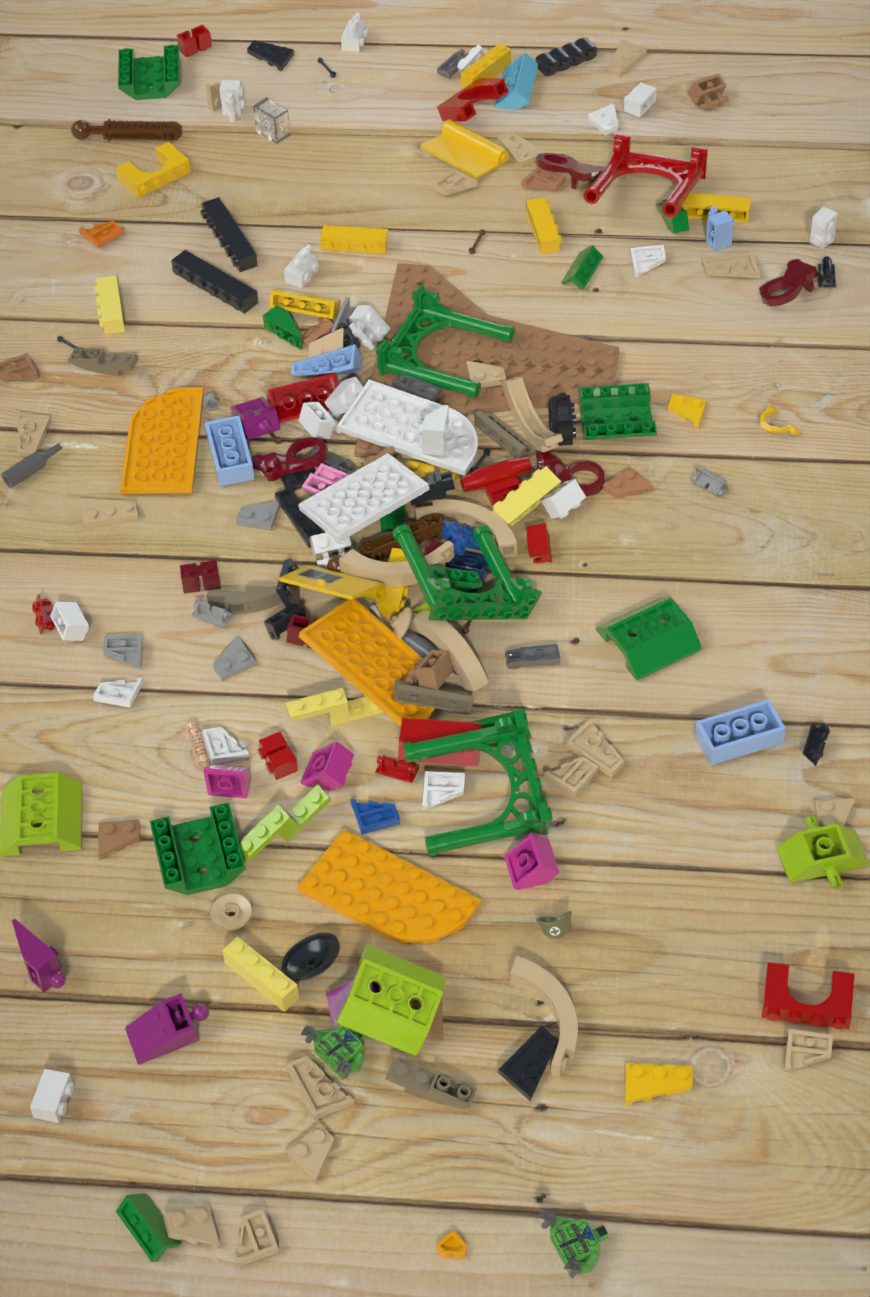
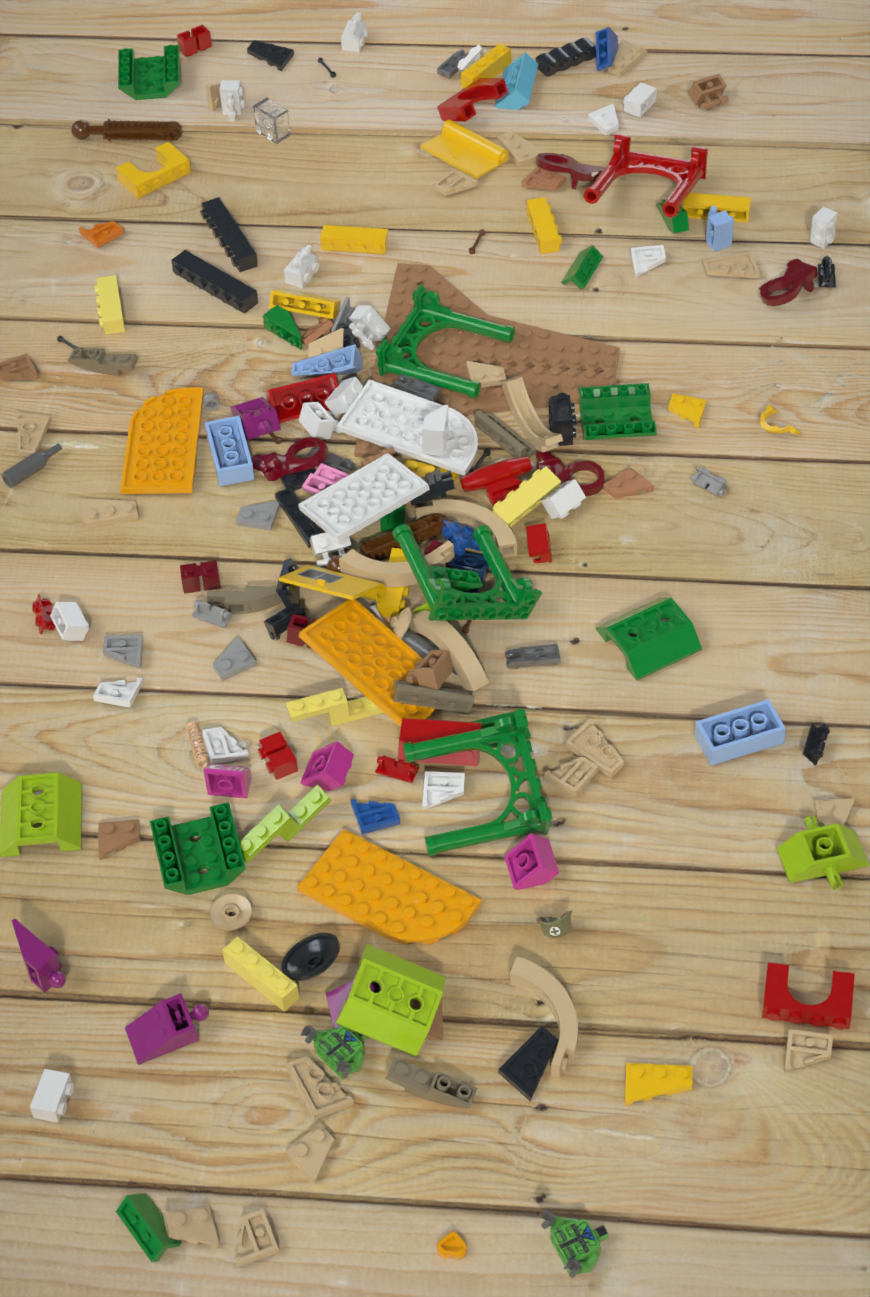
none -> blue slope [596,27,618,71]

